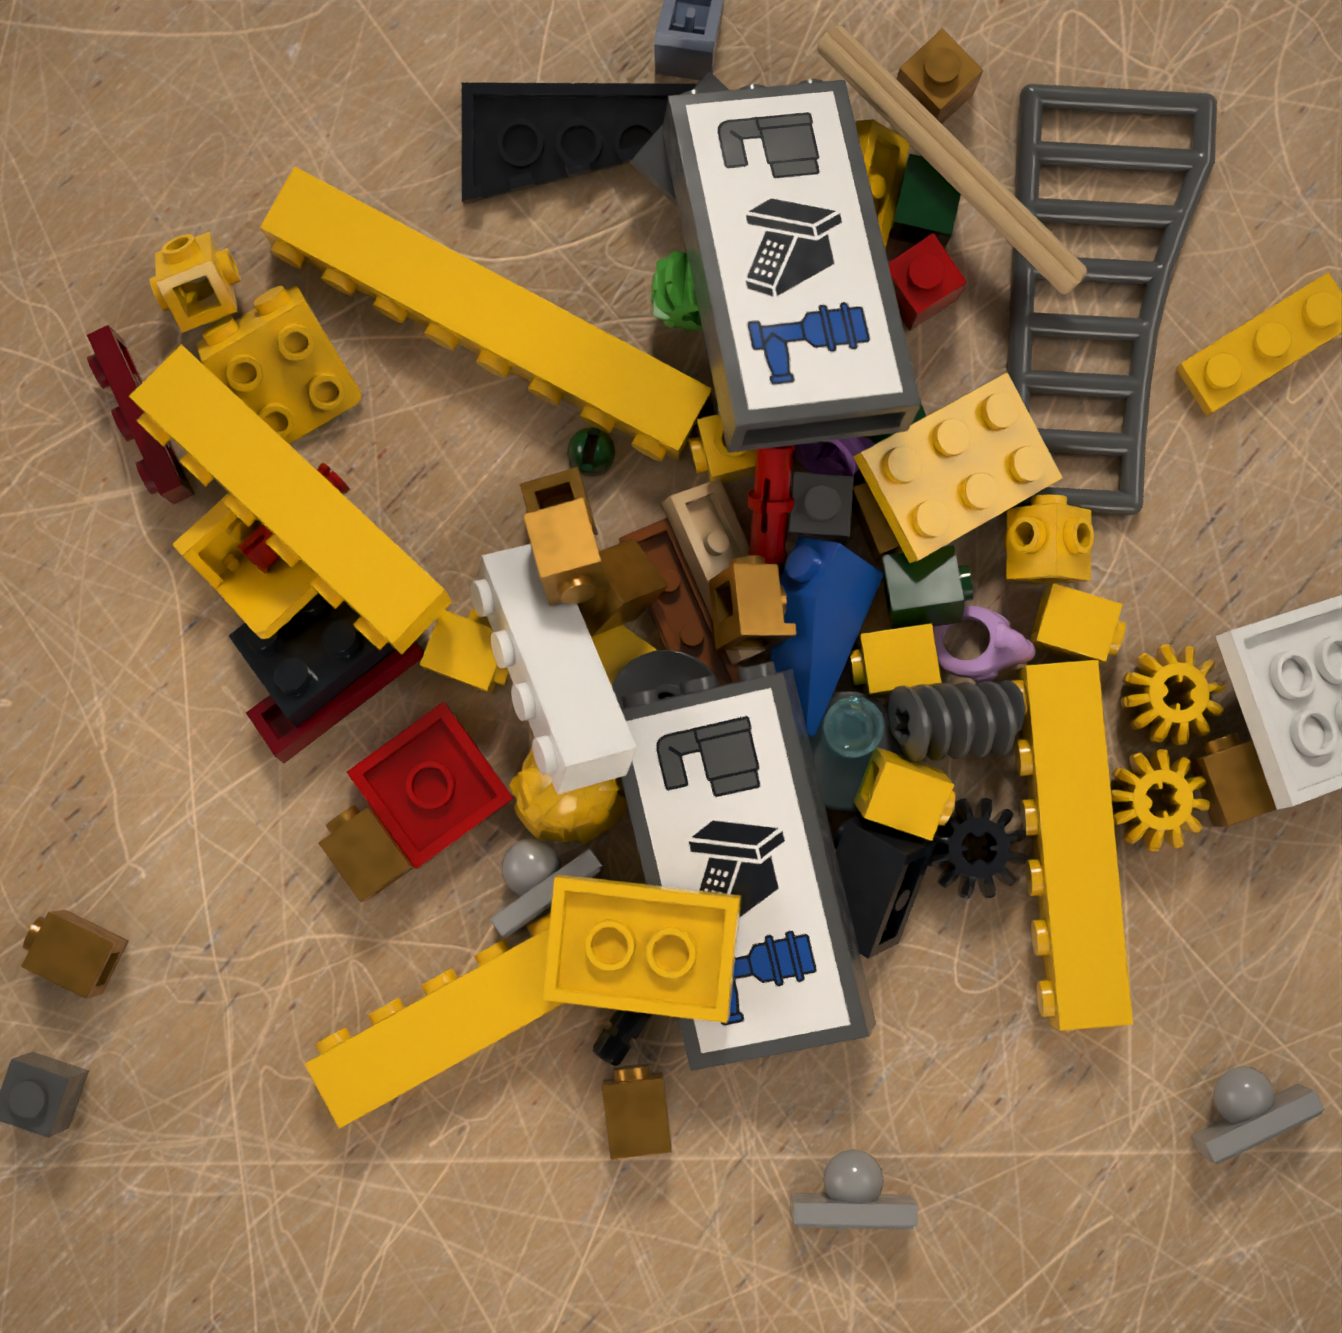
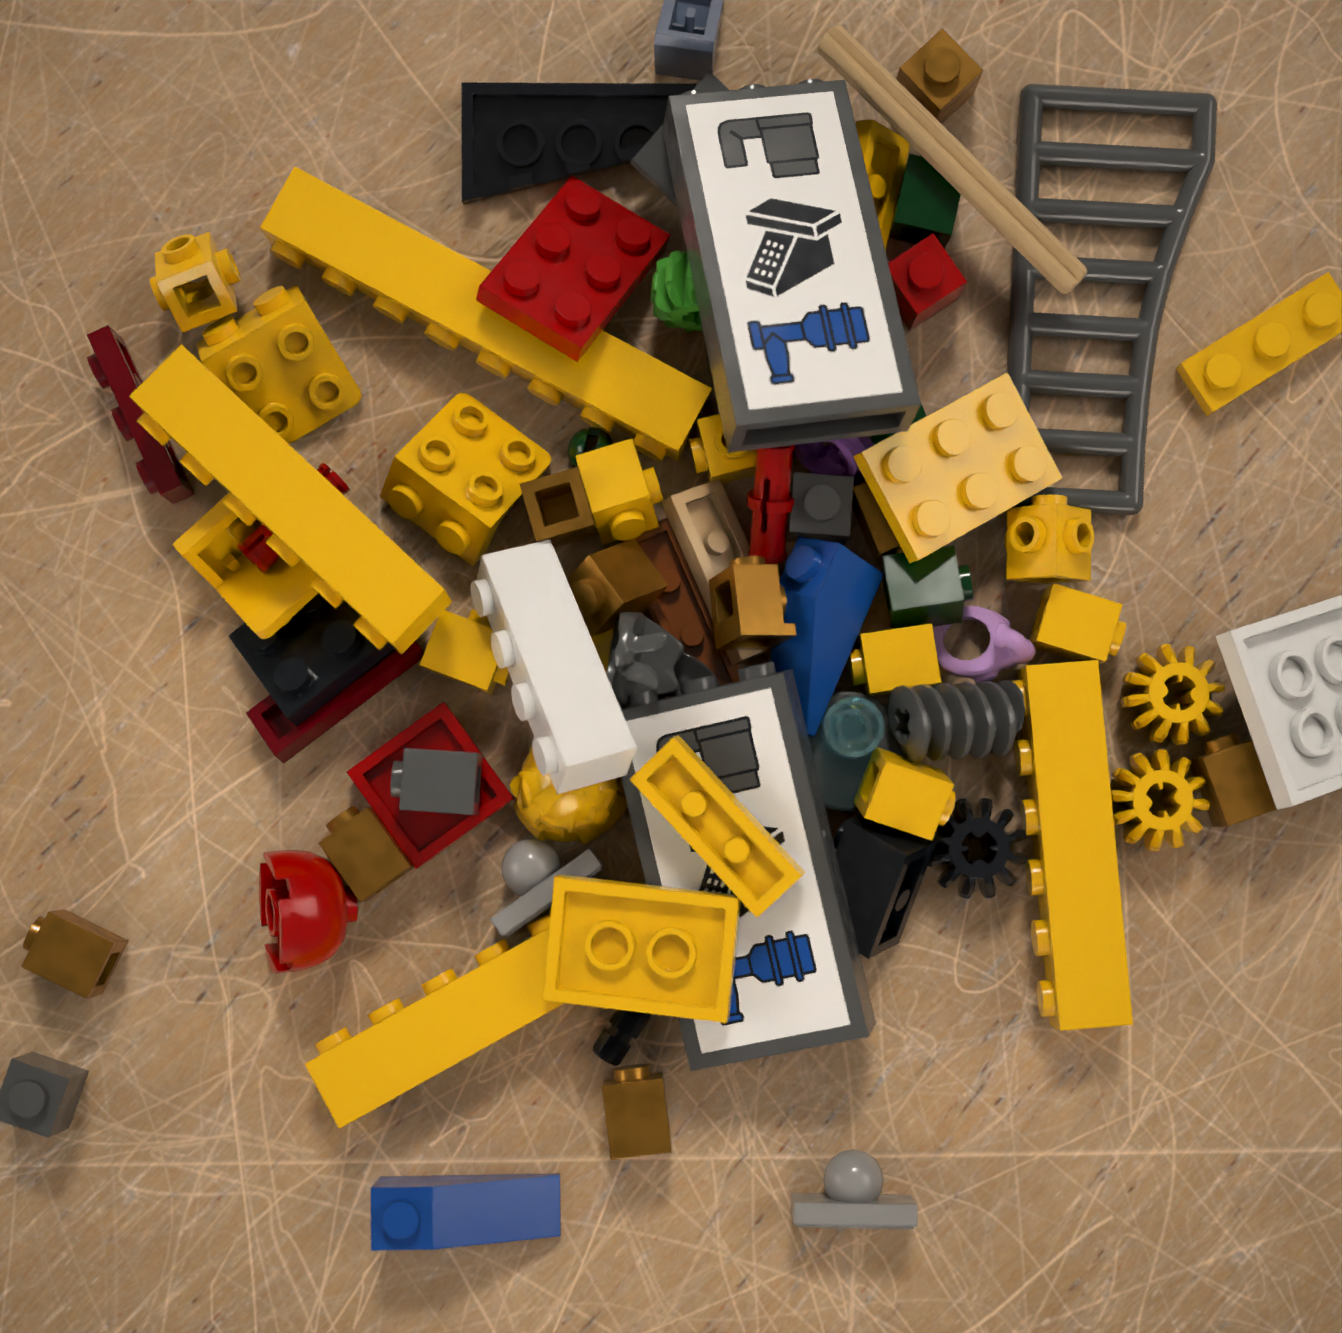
brick [523,498,609,606] -> none
light grey tile [1191,1066,1325,1164] -> none
none -> red cylinder [259,850,358,974]
none -> blue slope [371,1173,561,1251]
none -> yellow bracket [379,393,551,566]
none -> dark grey brick [390,748,483,815]
none -> red plate [476,176,671,362]
none -> yellow brick [575,438,664,544]
none -> dark grey piece [606,612,684,705]
none -> yellow plate [629,735,806,918]

